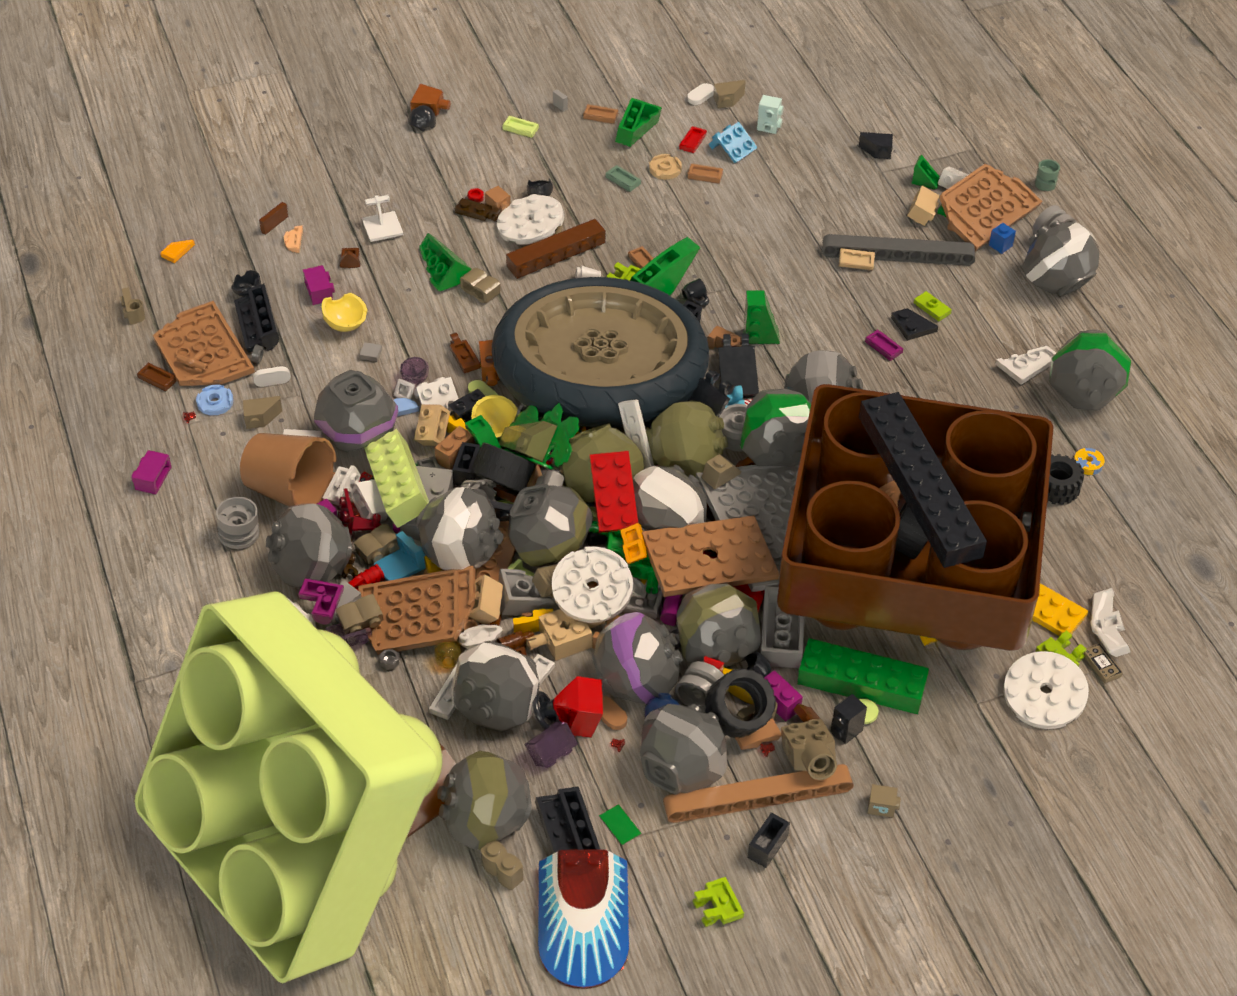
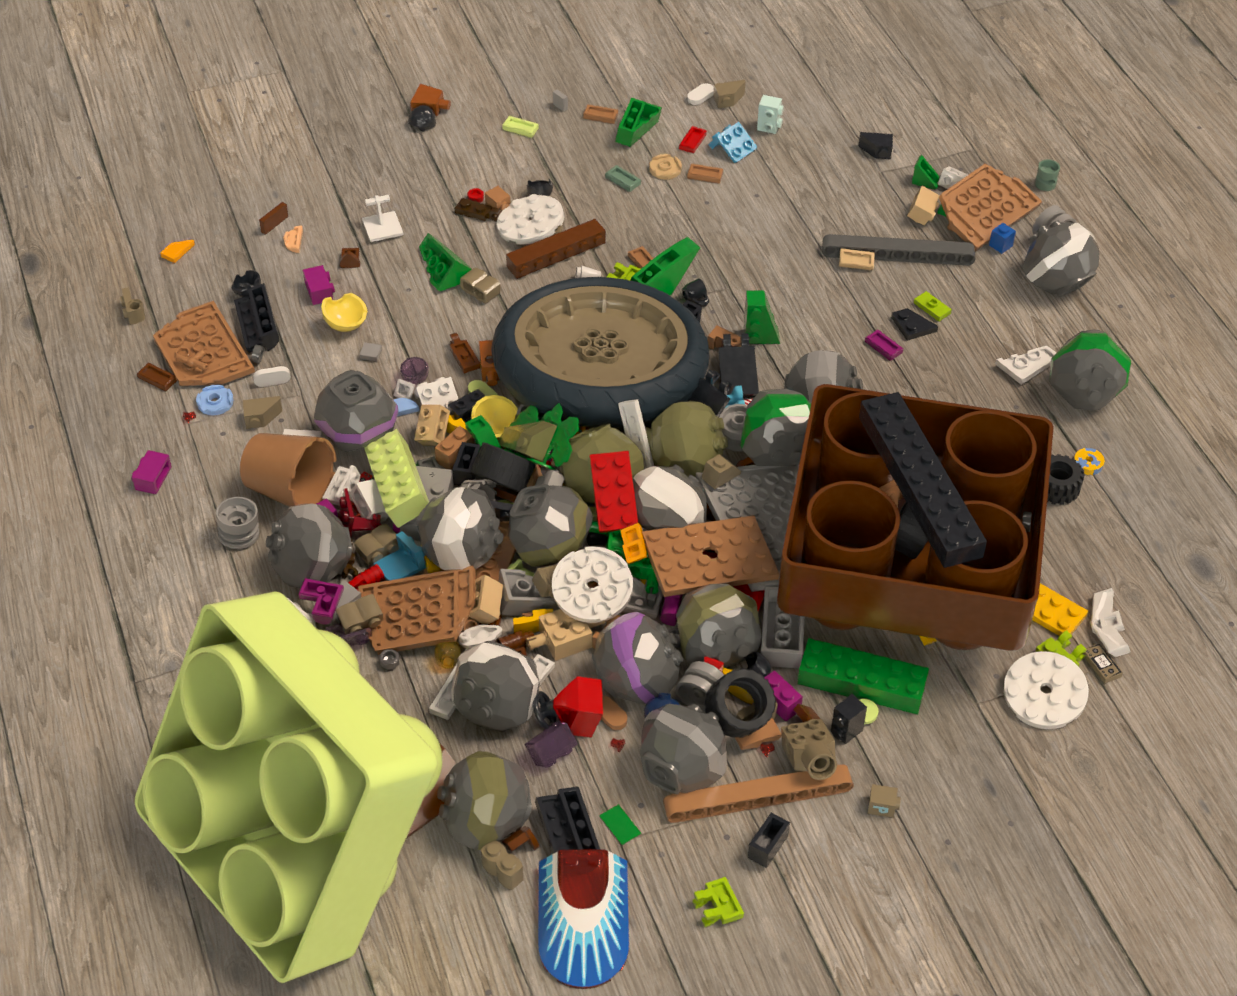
none -> reddish brown tile [502,826,540,851]

